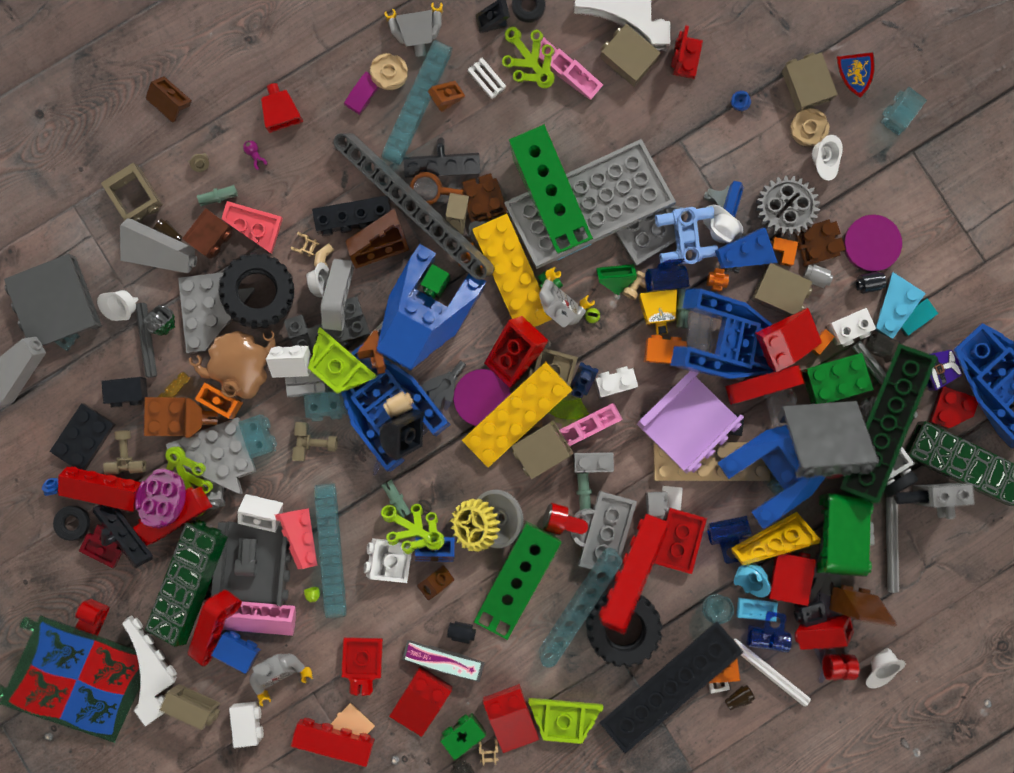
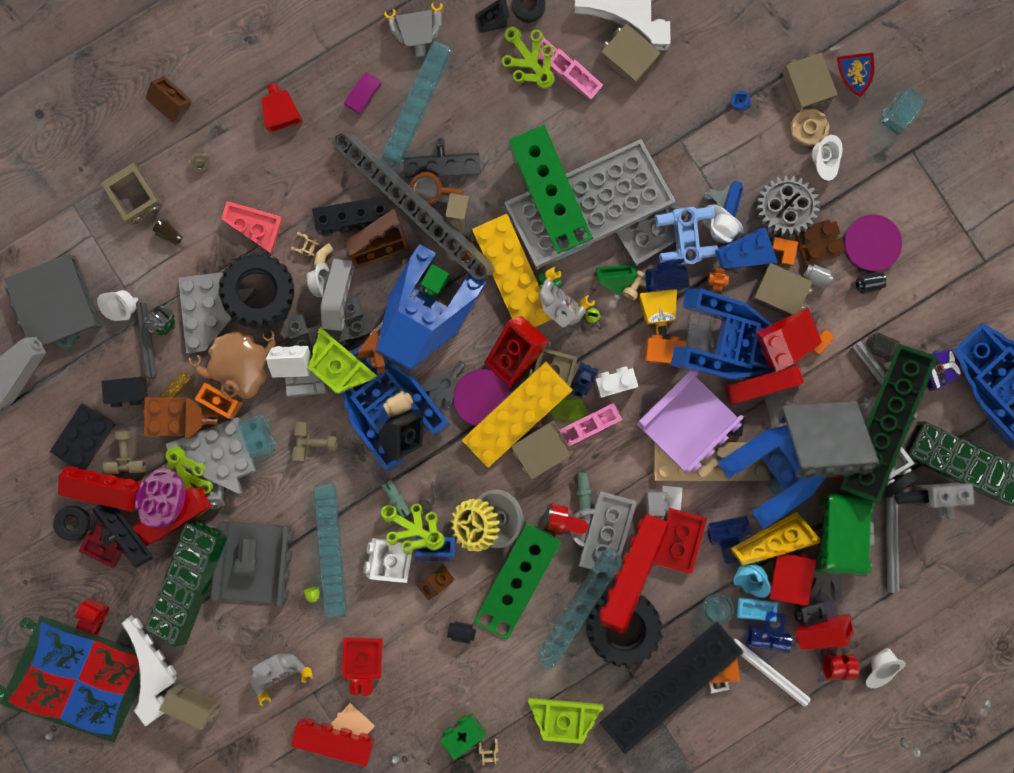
blue plate [42,478,58,496] -> none
light grey slope [120,218,197,273] -> none
copper slope [182,208,234,259] -> none
red beam [188,589,242,667] -> none
sand green pin [197,185,238,207] -> none
blue brick [211,631,261,674] -> none
bright pink brick [223,602,296,636] -> none
white brick [229,701,264,748] -> none
white brick [238,494,283,532] -> none
magenta arm [243,140,268,170] -> none
coral wing [274,508,317,569] -> none
clear light blue brick [304,392,347,422] -> none
tan tile [370,53,408,90] -> none
red slope [389,666,453,737] -> none
slope [402,640,485,682] -> none
dark orange slope [428,81,465,112] -> none
reddish brown plate [461,173,508,223] -> none
white tile [468,58,506,99] -> none
red slope [483,684,539,753] -> none
light grey brick [573,452,614,473] -> none
red bracket [671,25,703,79] -> none
sand green pin [676,289,690,329] -> none
dark brown cone [725,685,756,710] -> none
green brick [801,353,874,404] -> none
white brick [826,308,876,347] -> none
reddish brown slope [829,584,896,627] -> none
medium azure wing [875,272,926,340] -> none
teal tile [900,298,939,336] -> none
red plate [929,386,978,429] -> none

